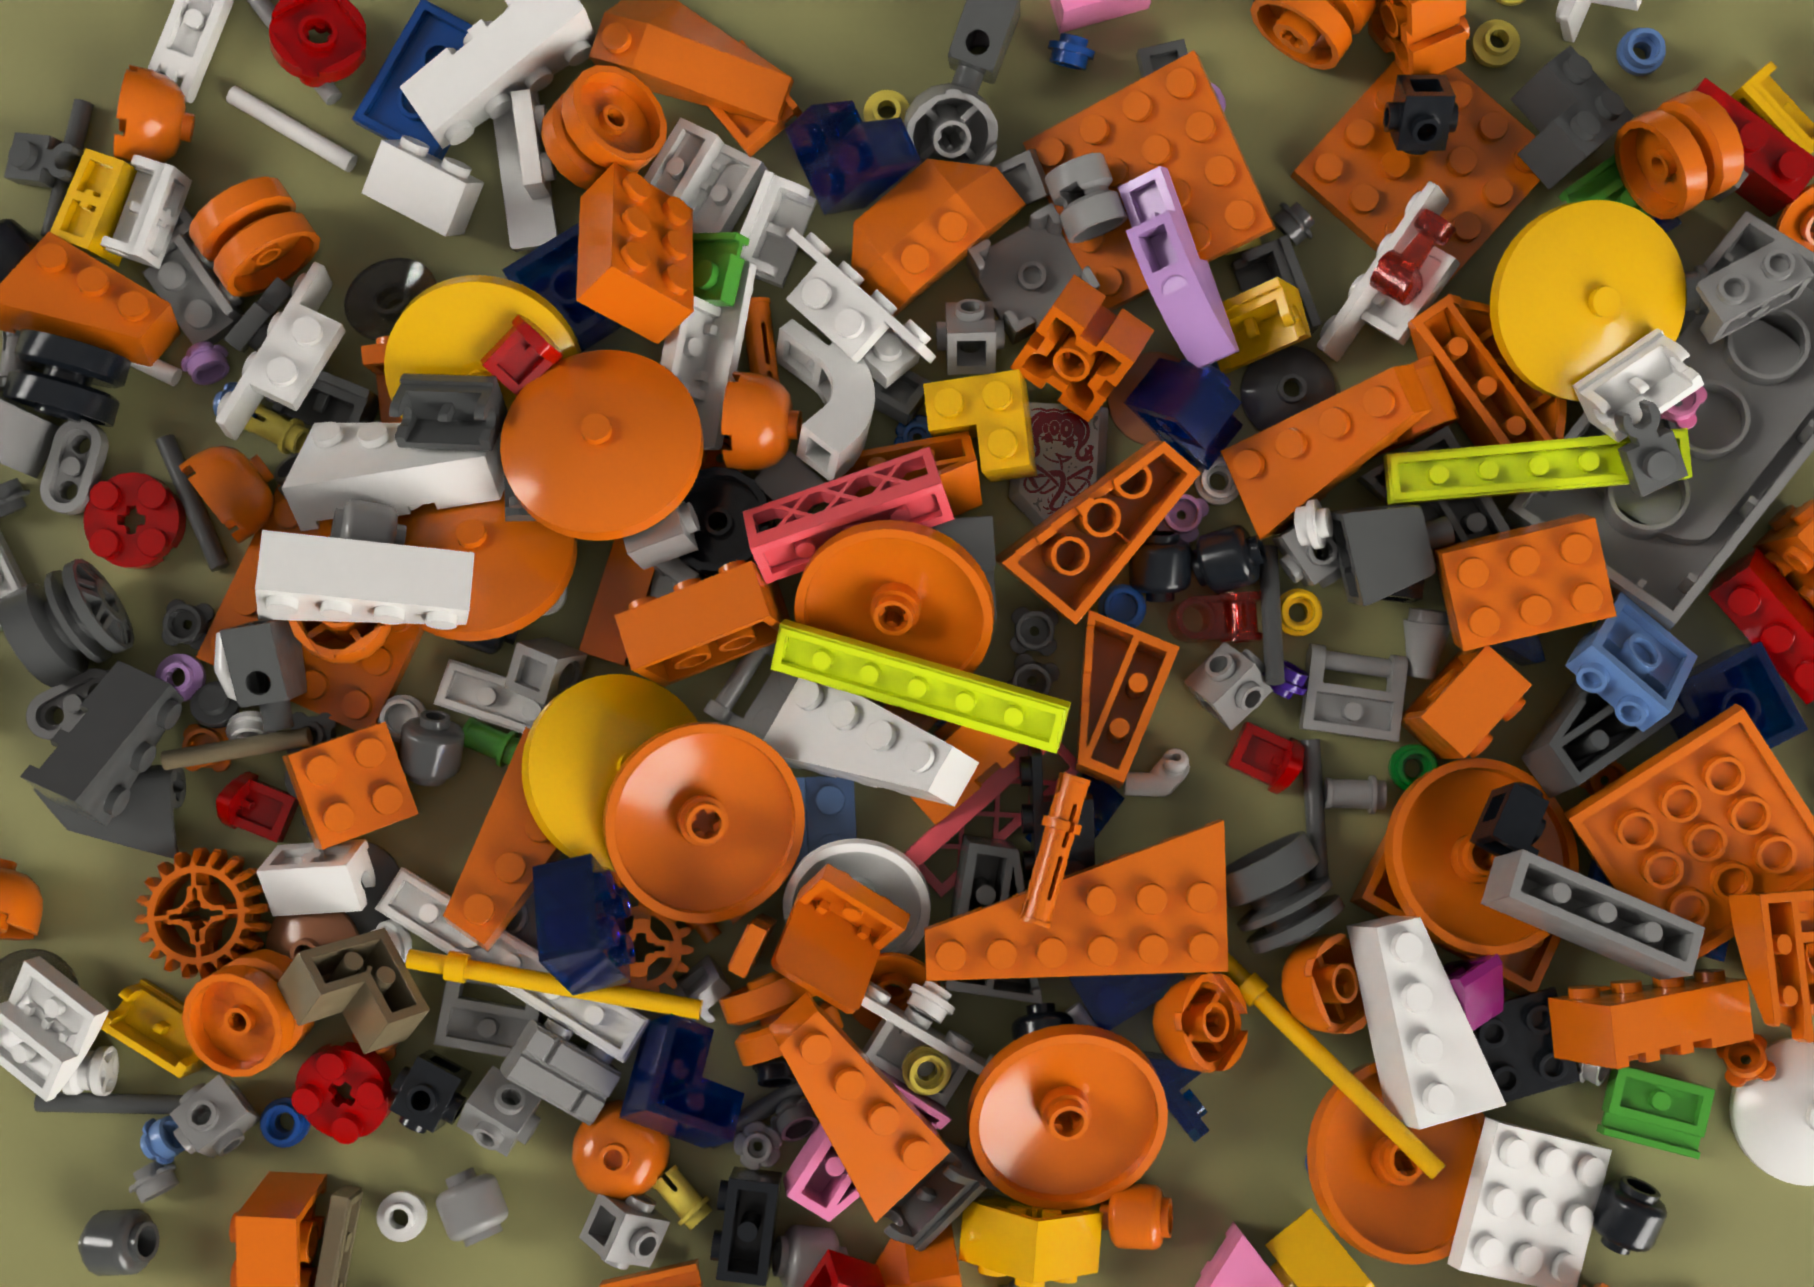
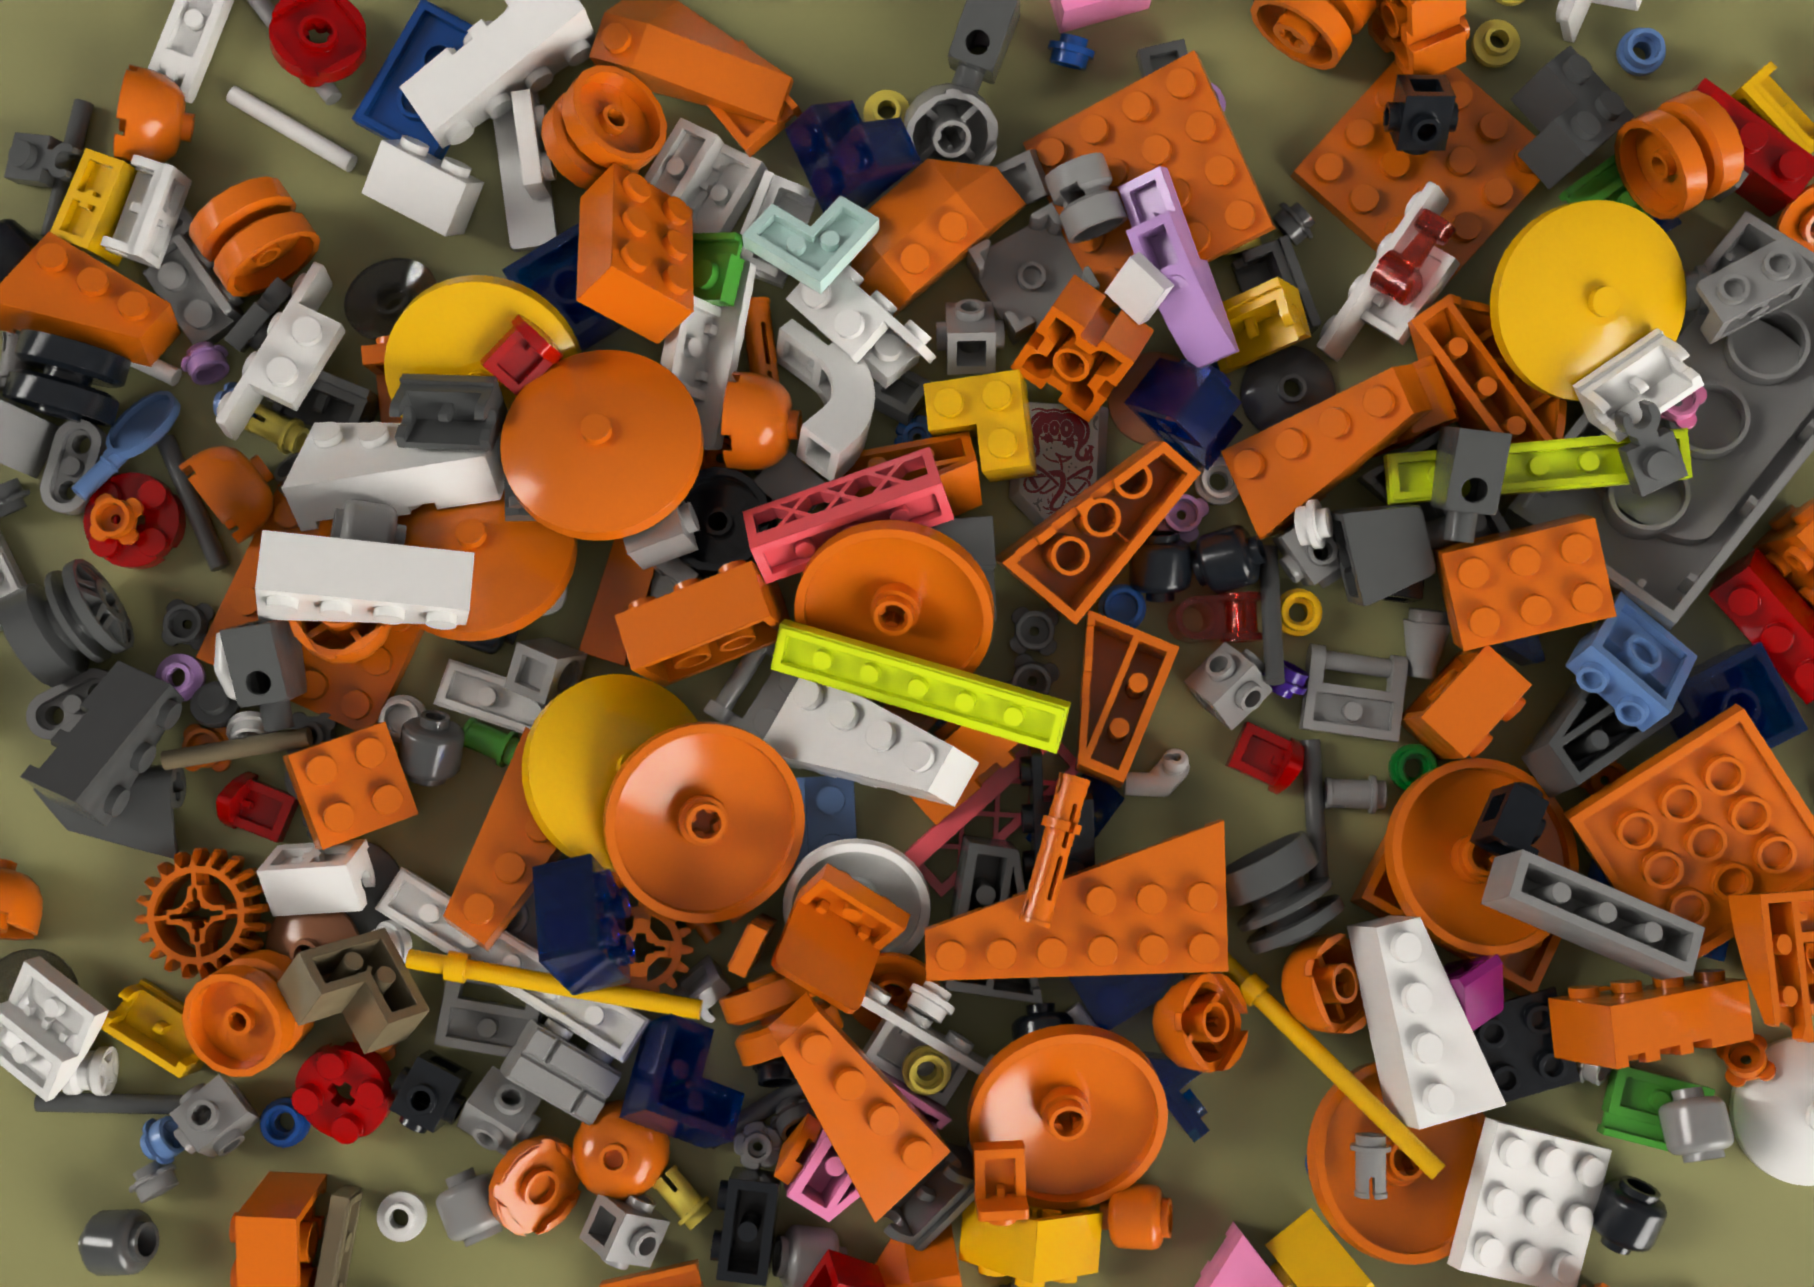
none -> medium blue piece [71,391,181,501]
none -> orange plate [90,494,144,545]
none -> orange tile [489,1135,581,1236]
none -> light aqua plate [742,195,880,294]
none -> orange tile [774,1113,822,1185]
none -> orange bracket [973,1140,1029,1226]
none -> white tile [1105,252,1174,325]
none -> light grey pin [1350,1132,1391,1200]
none -> dark grey torso [1431,426,1512,543]
none -> light grey head [1658,1087,1734,1163]

